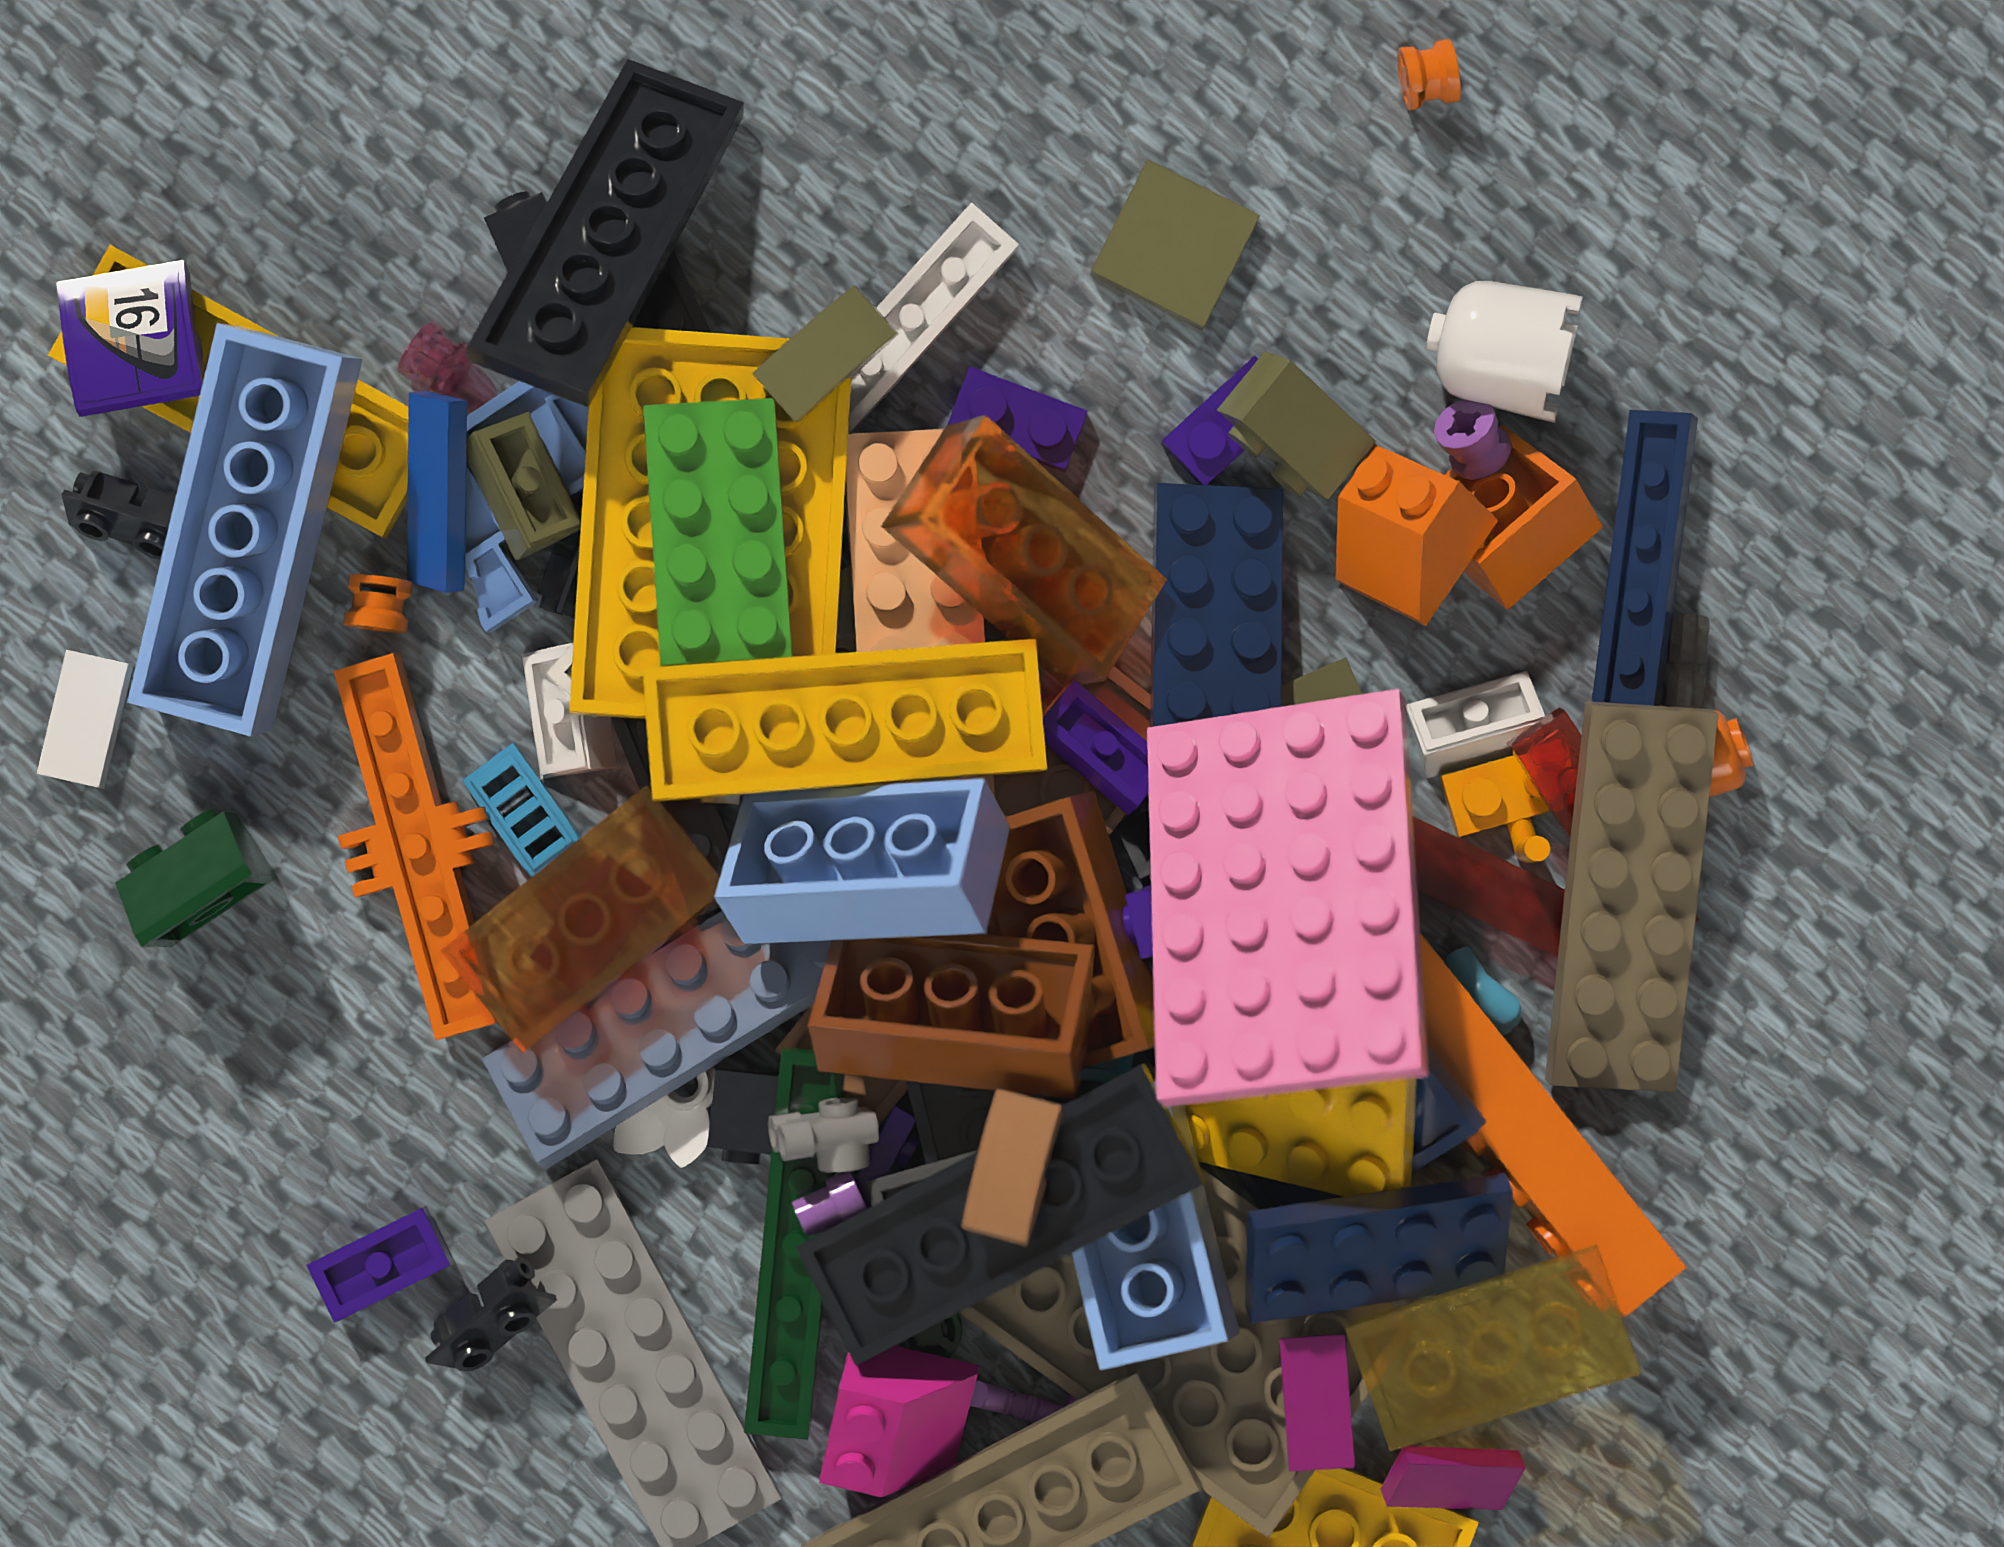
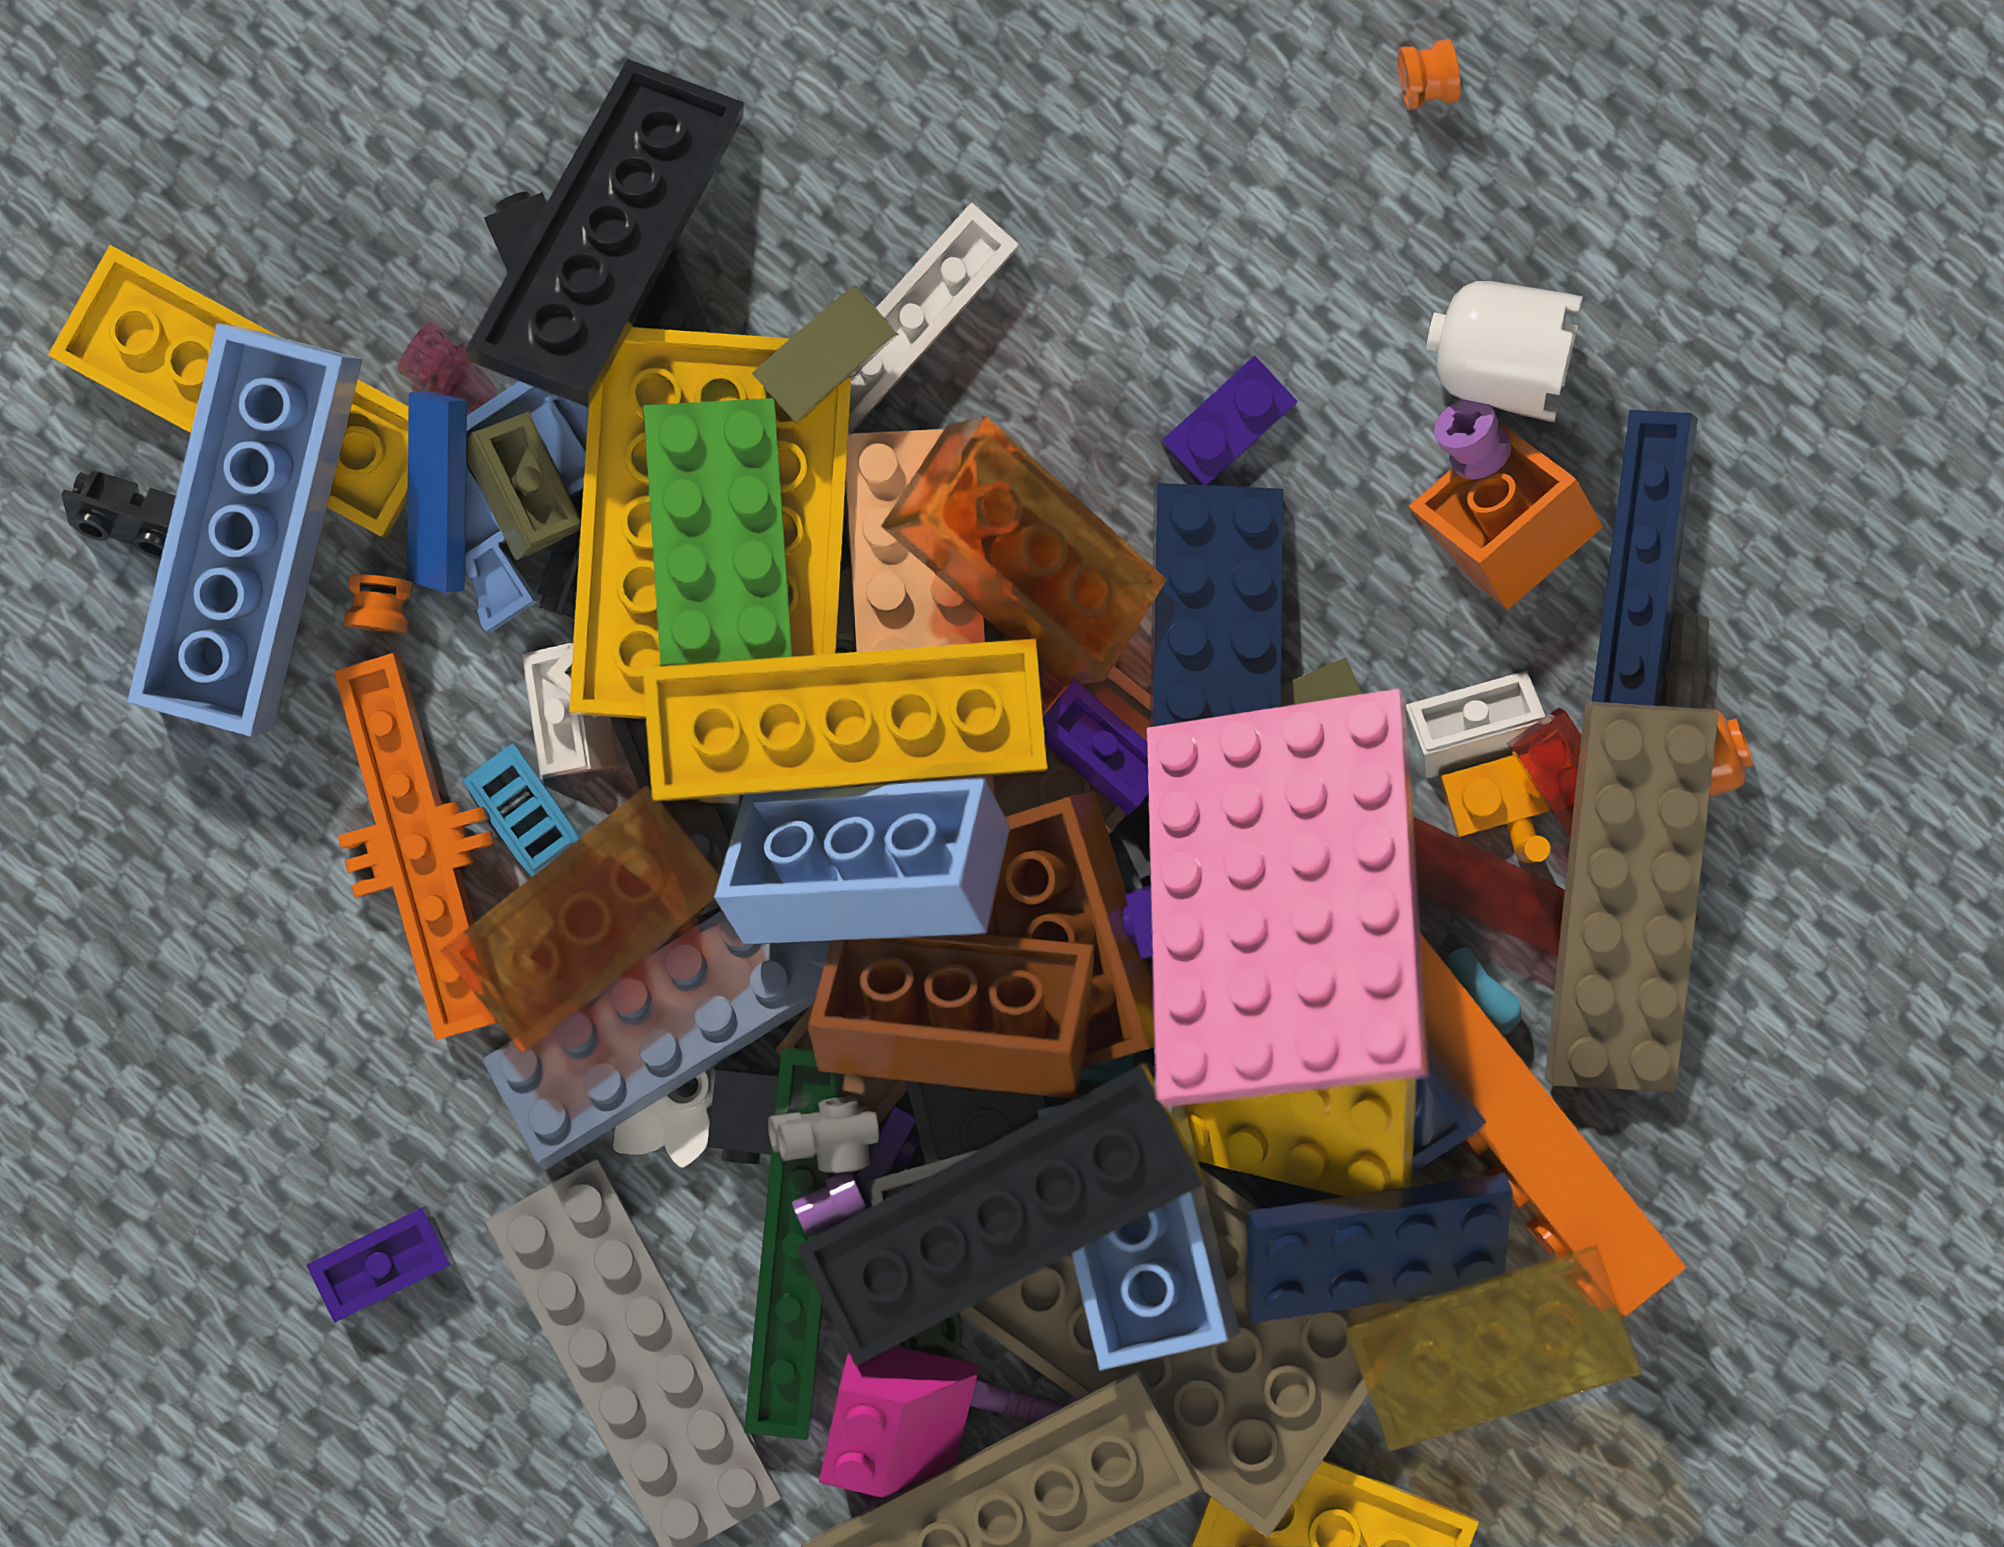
white tile [37,650,134,789] -> none
dark purple slope [57,260,205,417] -> none
dark green slope [115,809,278,947] -> none
black hinge [425,1258,557,1371] -> none
dark purple plate [947,366,1088,472] -> none
medium nougat slope [962,1089,1063,1246] -> none
olive tile [1090,159,1260,331] -> none
olive brick [1217,351,1376,500] -> none
magenta tile [1279,1334,1355,1472] -> none
orange slope [1336,444,1498,626] -> none
magenta tile [1380,1446,1526,1510] -> none

